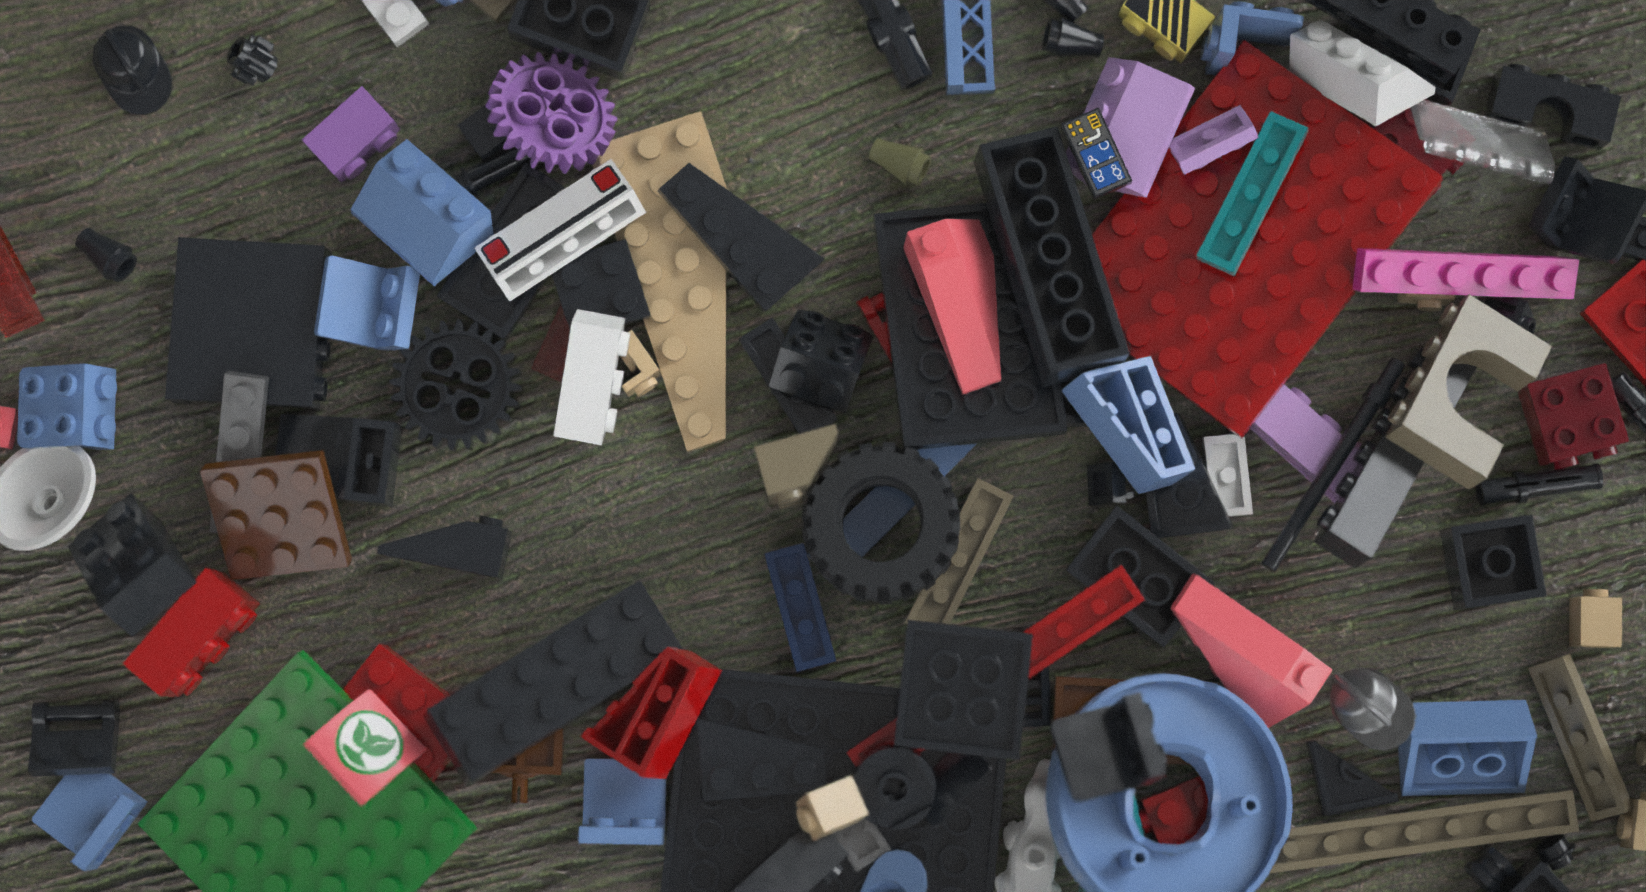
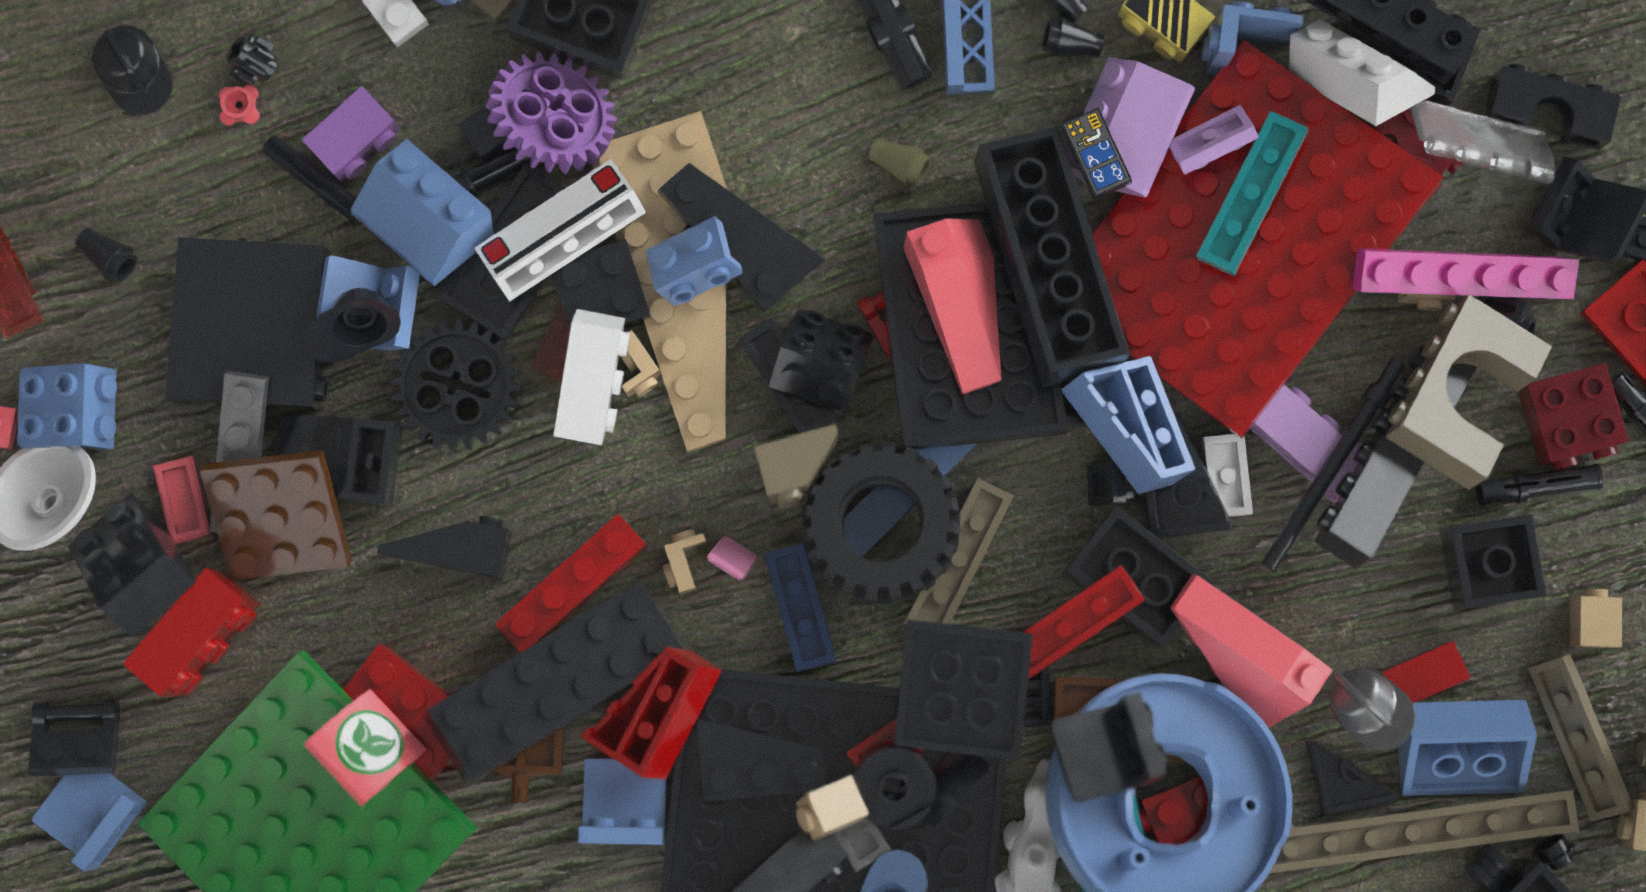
none -> coral tile [153,456,213,545]
none -> coral plate [218,85,260,126]
none -> black axle [262,135,357,222]
none -> black piece [303,288,401,362]
none -> red brick [495,514,648,653]
none -> medium blue bracket [645,216,743,305]
none -> tan bracket [663,529,707,595]
none -> bright pink slope [707,536,757,581]
none -> red tile [1381,641,1471,703]

